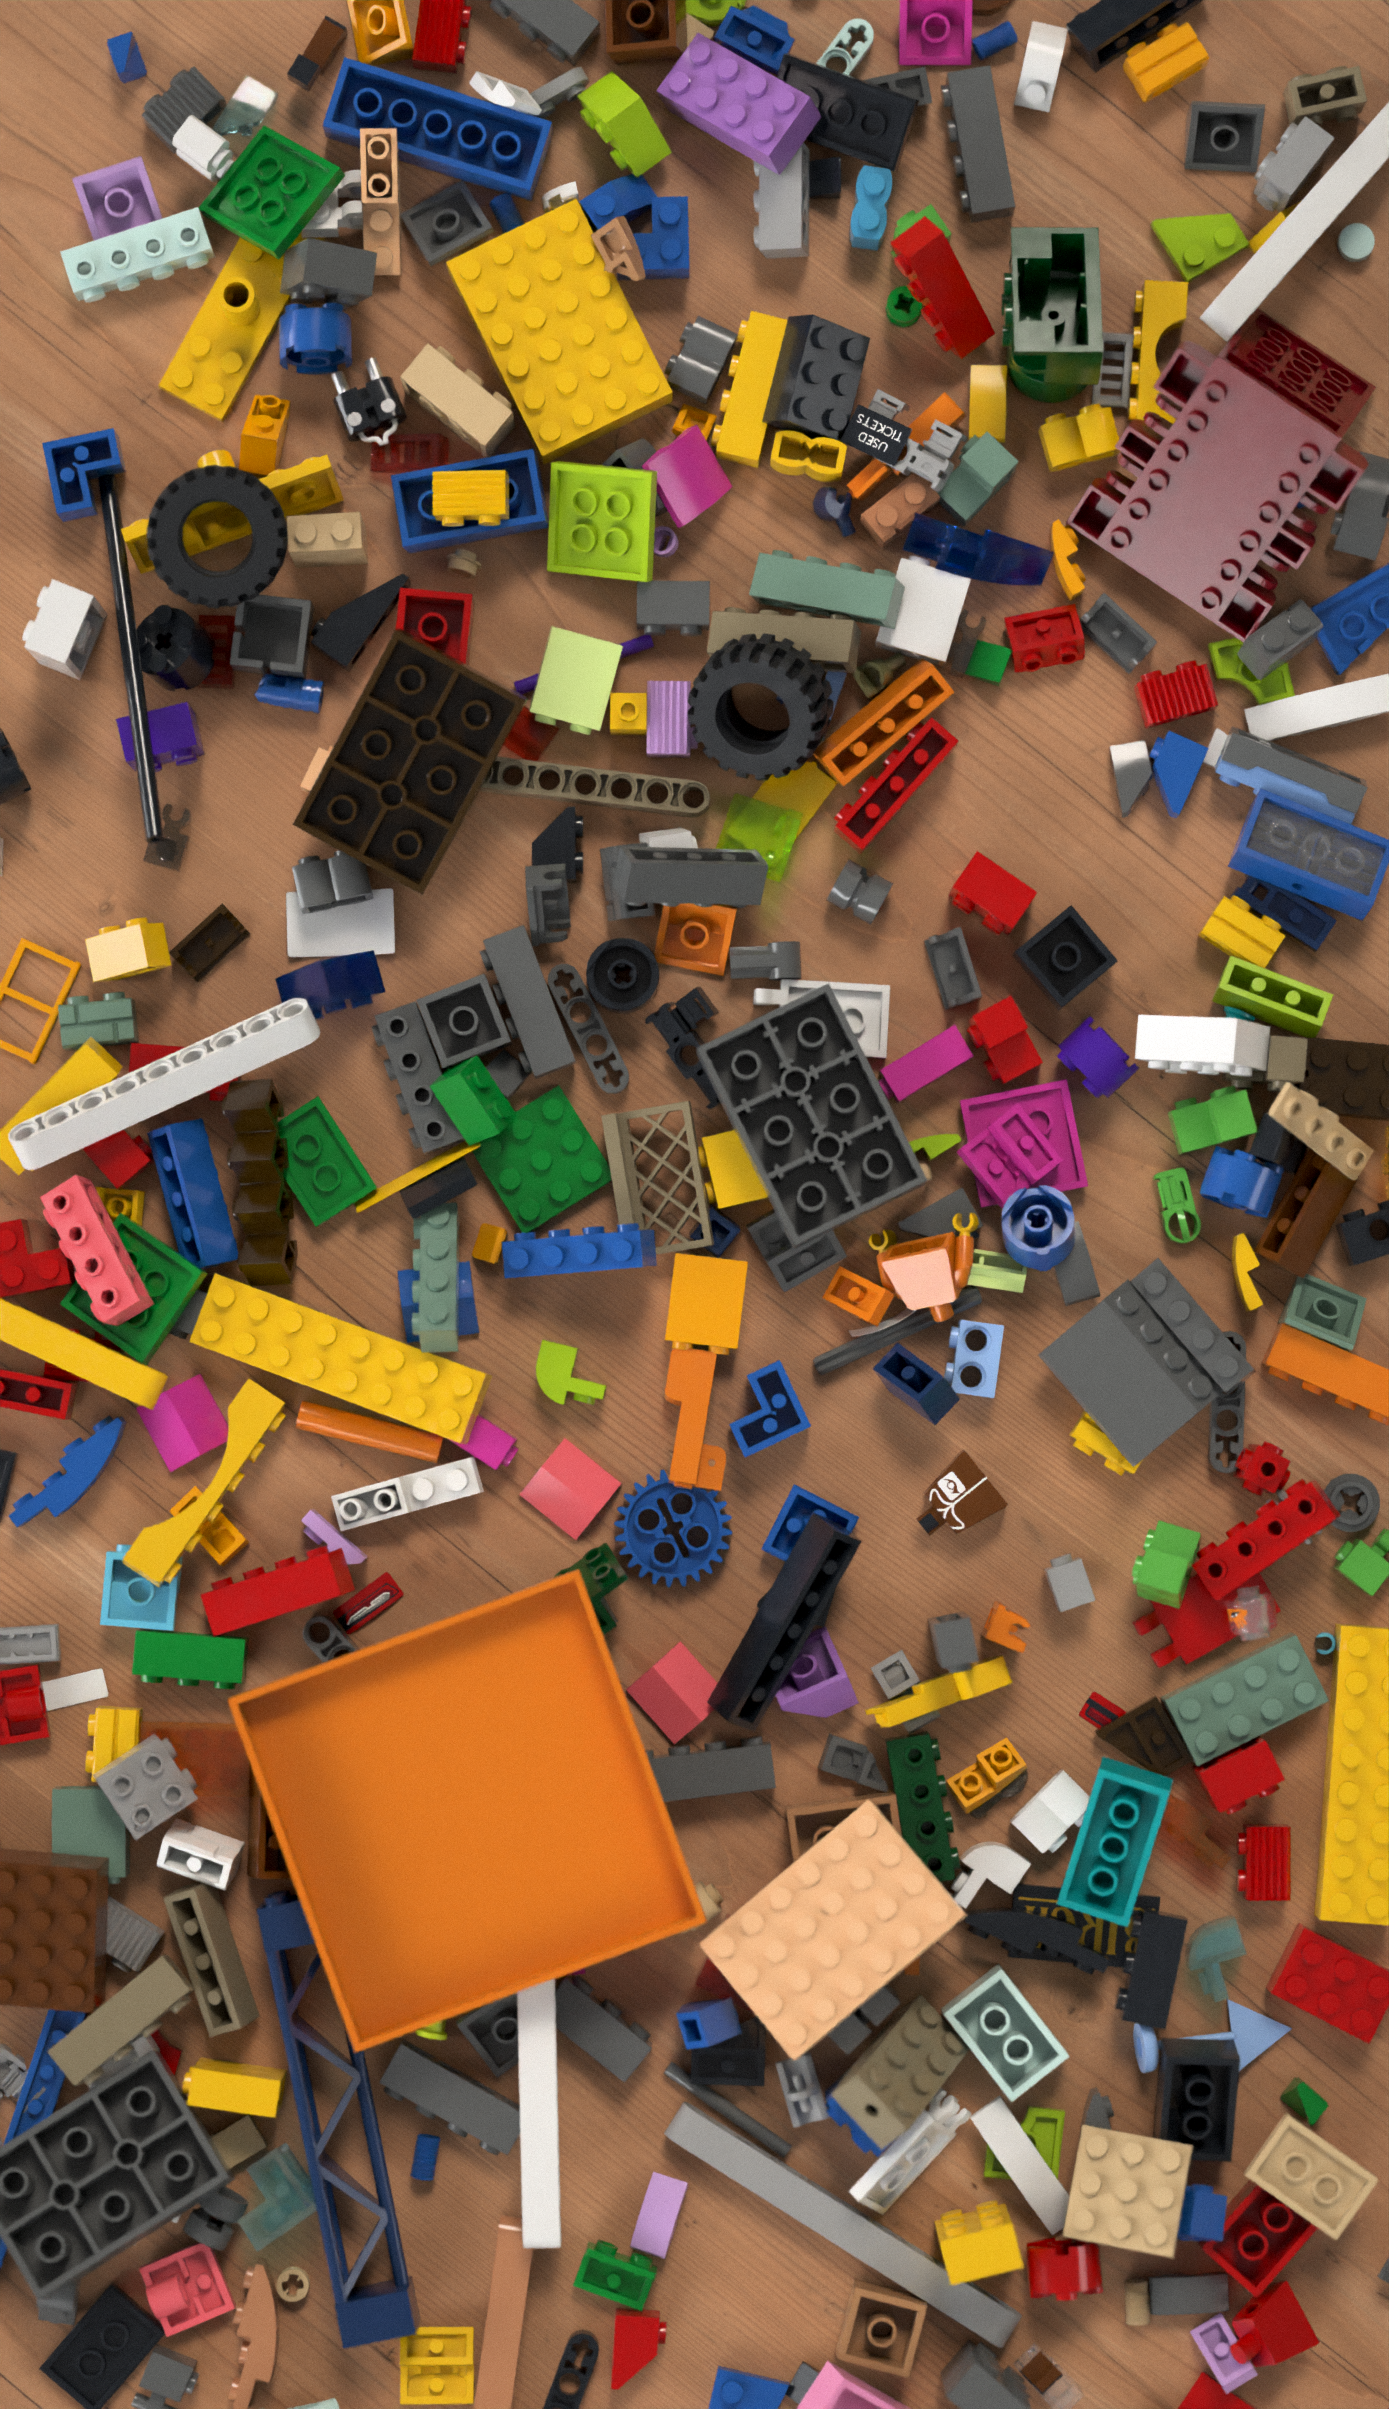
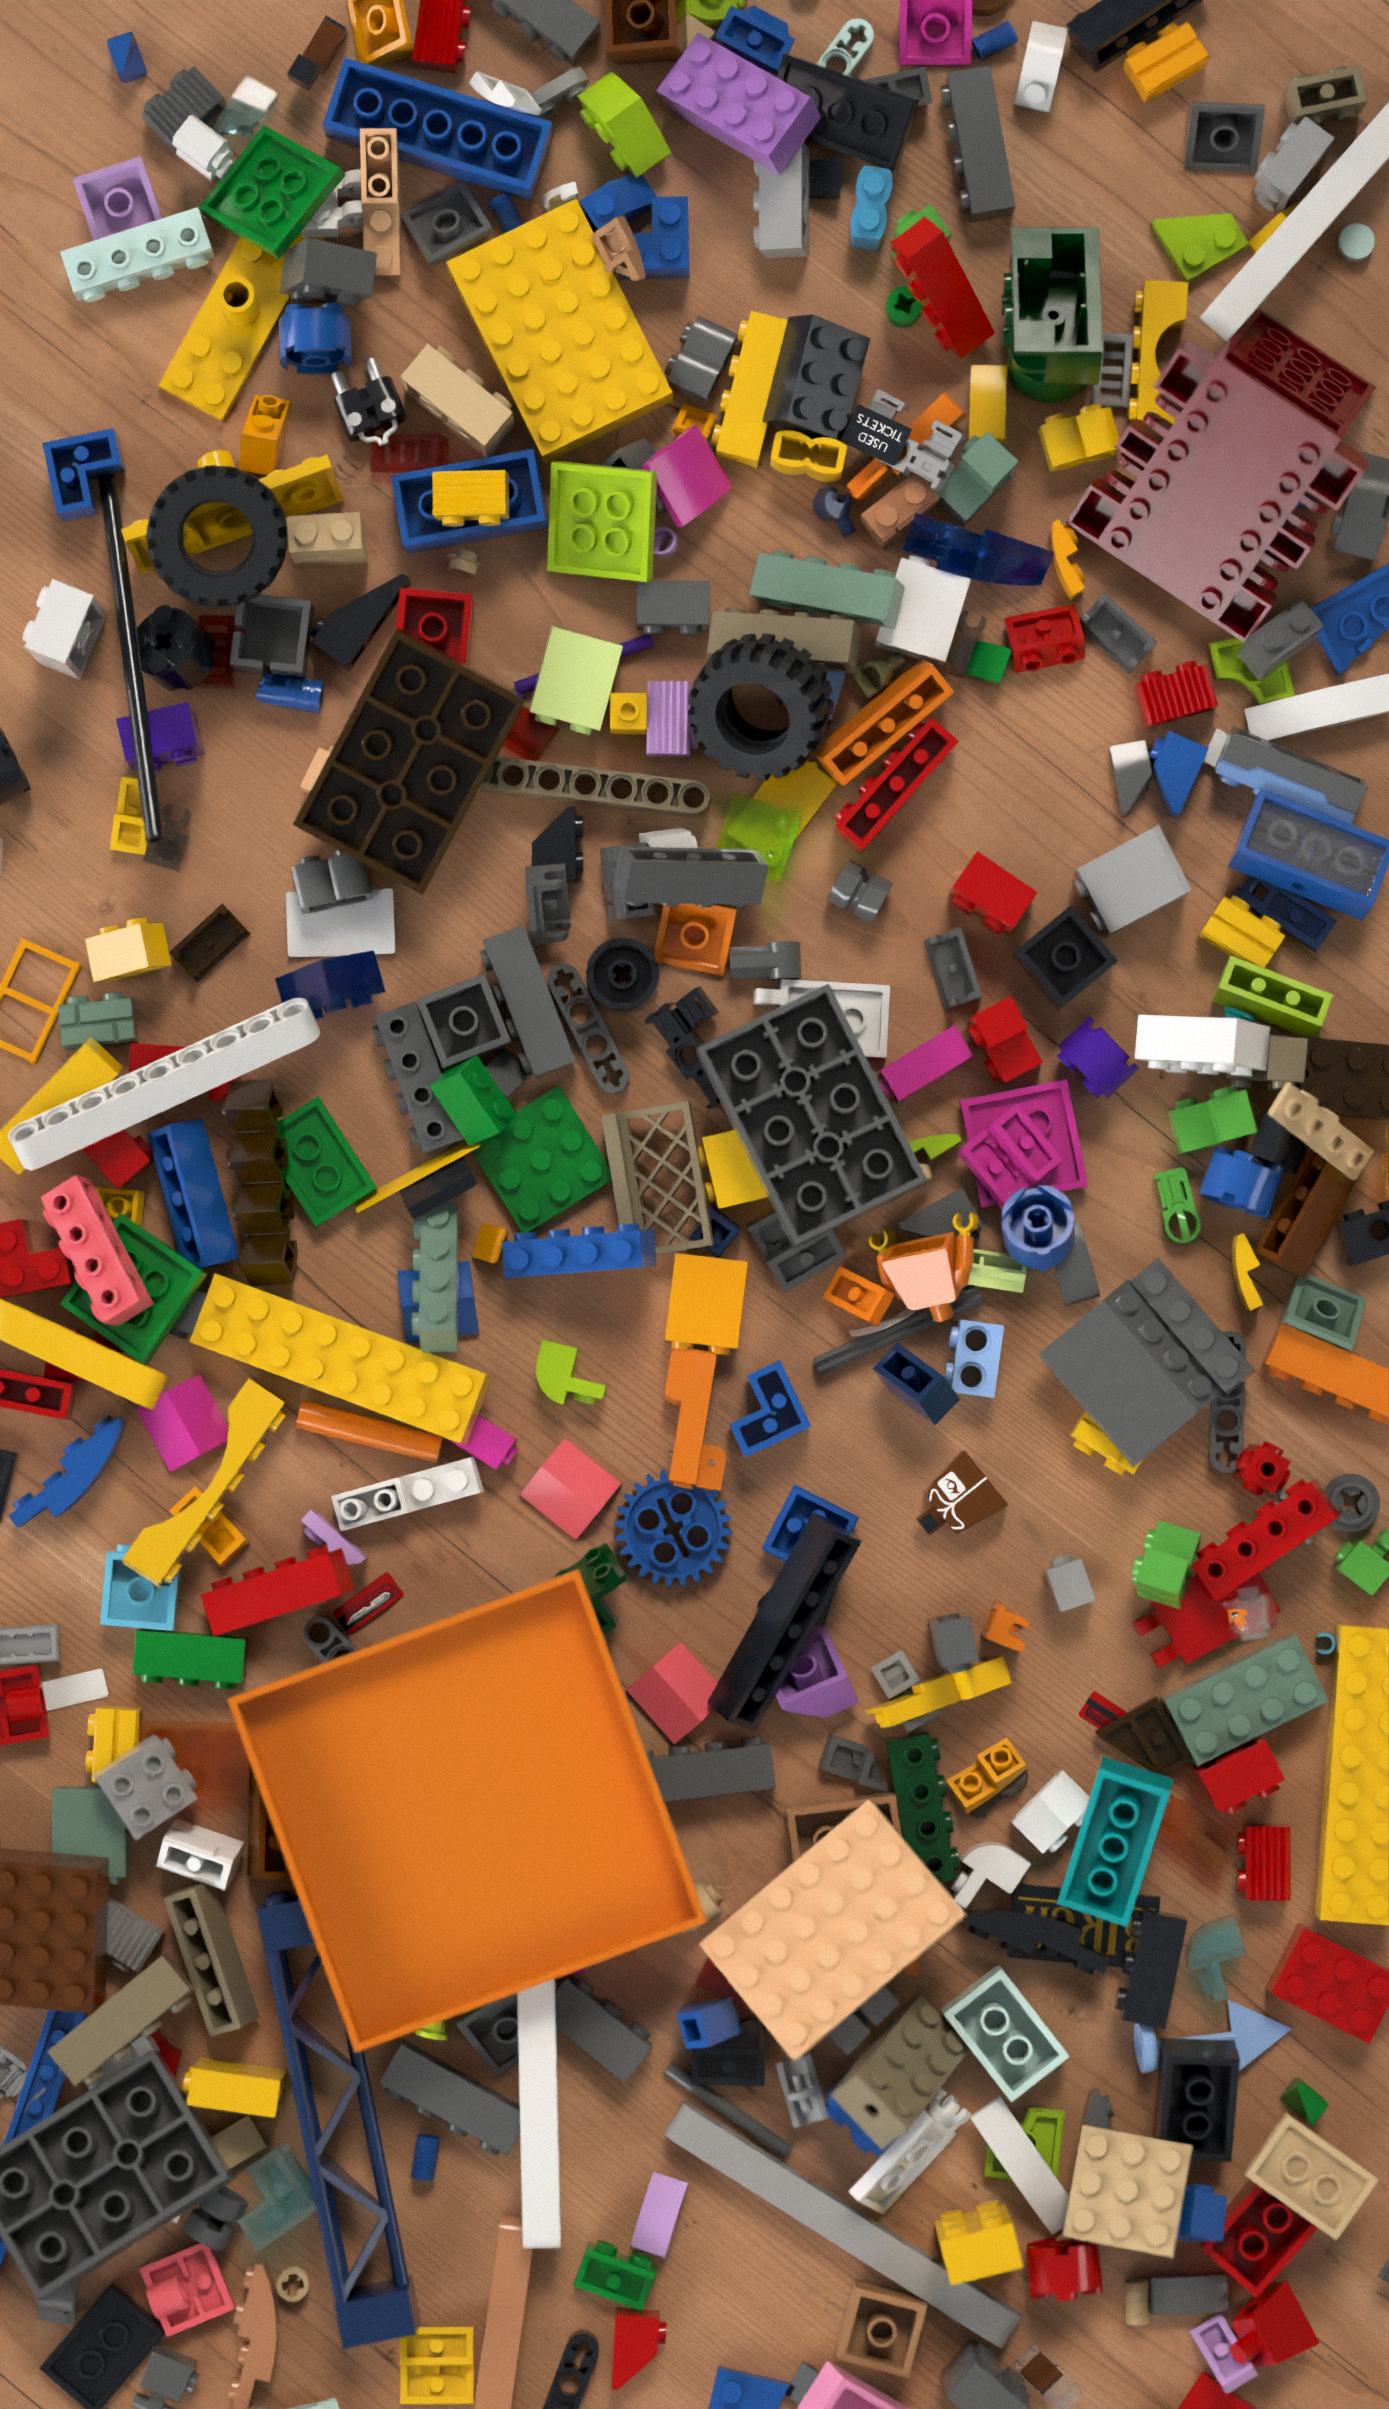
none -> yellow slope [110,775,159,855]
none -> light grey slope [1072,825,1192,937]

